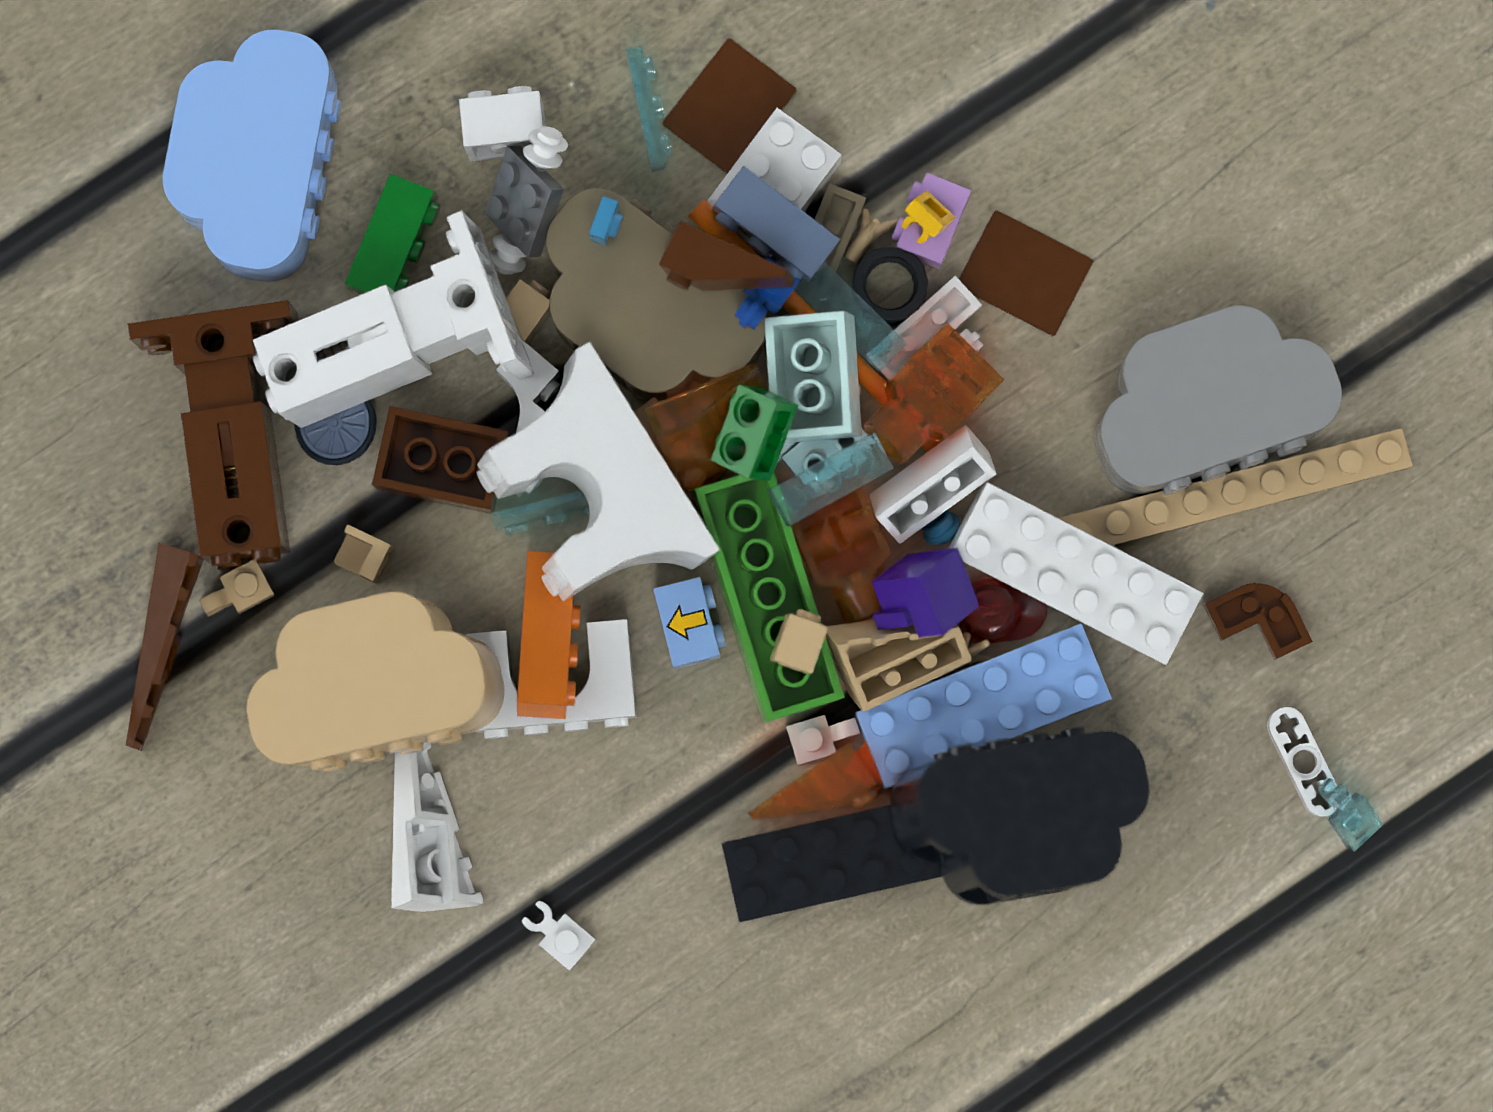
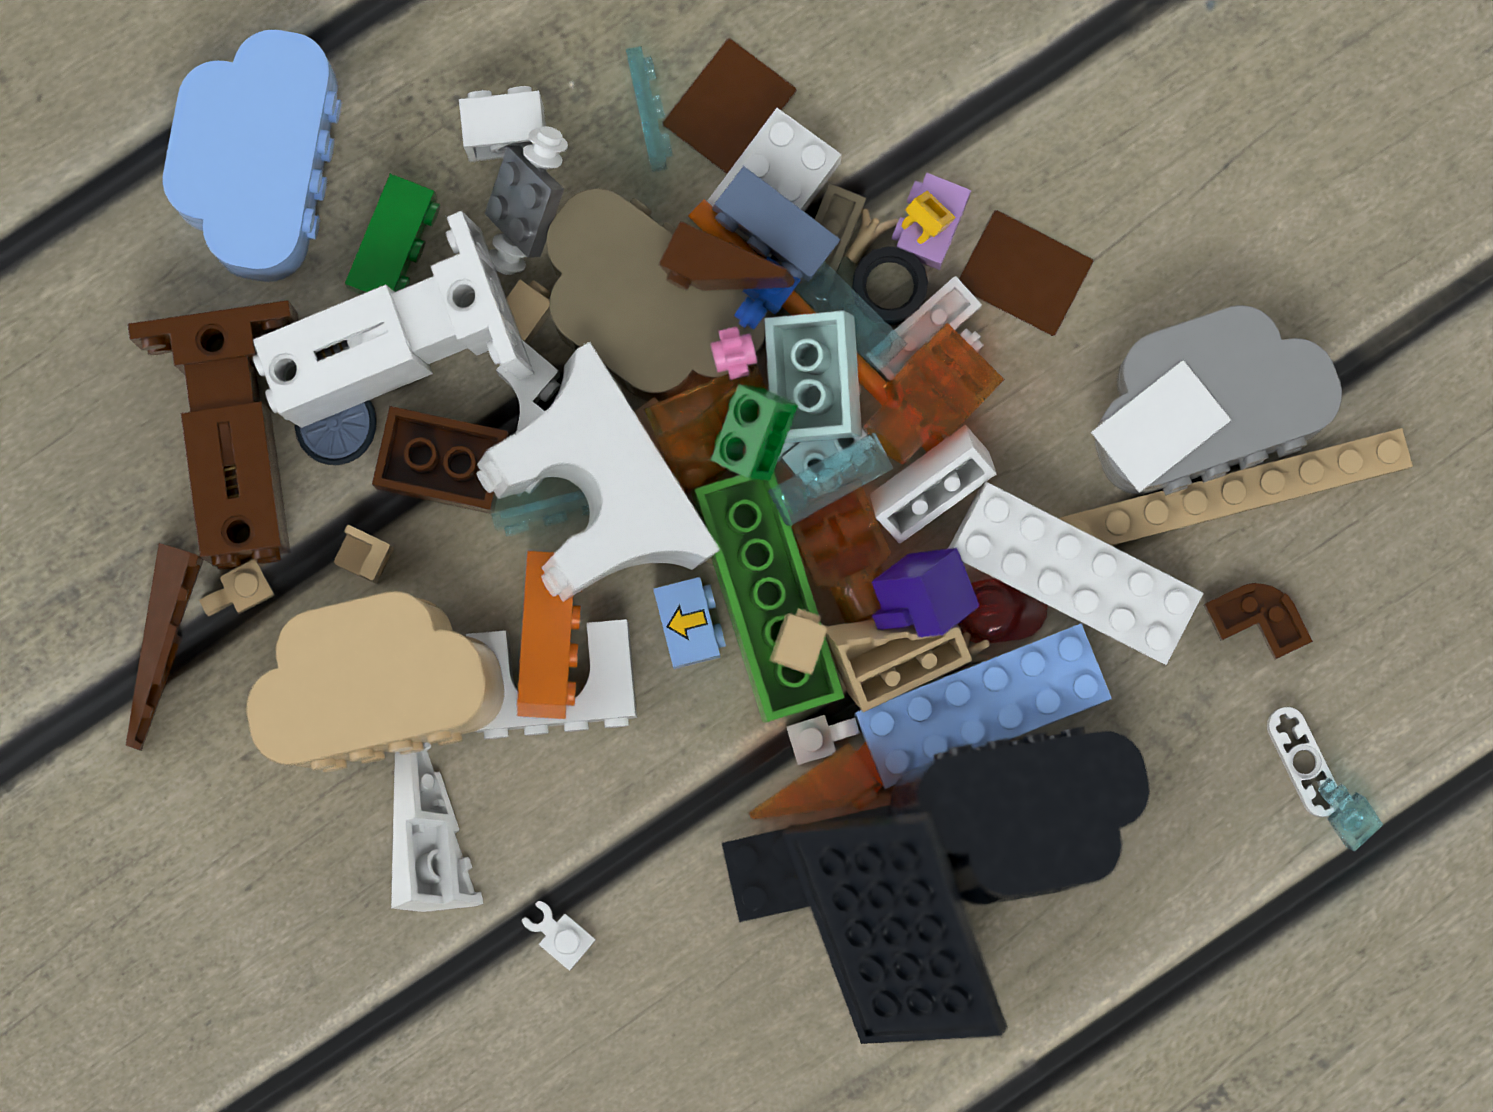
dark azure plate [589,196,624,246] -> none
dark azure plate [922,510,960,545] -> none
none -> bright pink gear [710,327,757,380]
none -> black plate [782,813,1008,1044]
none -> white sticker [1091,360,1231,493]

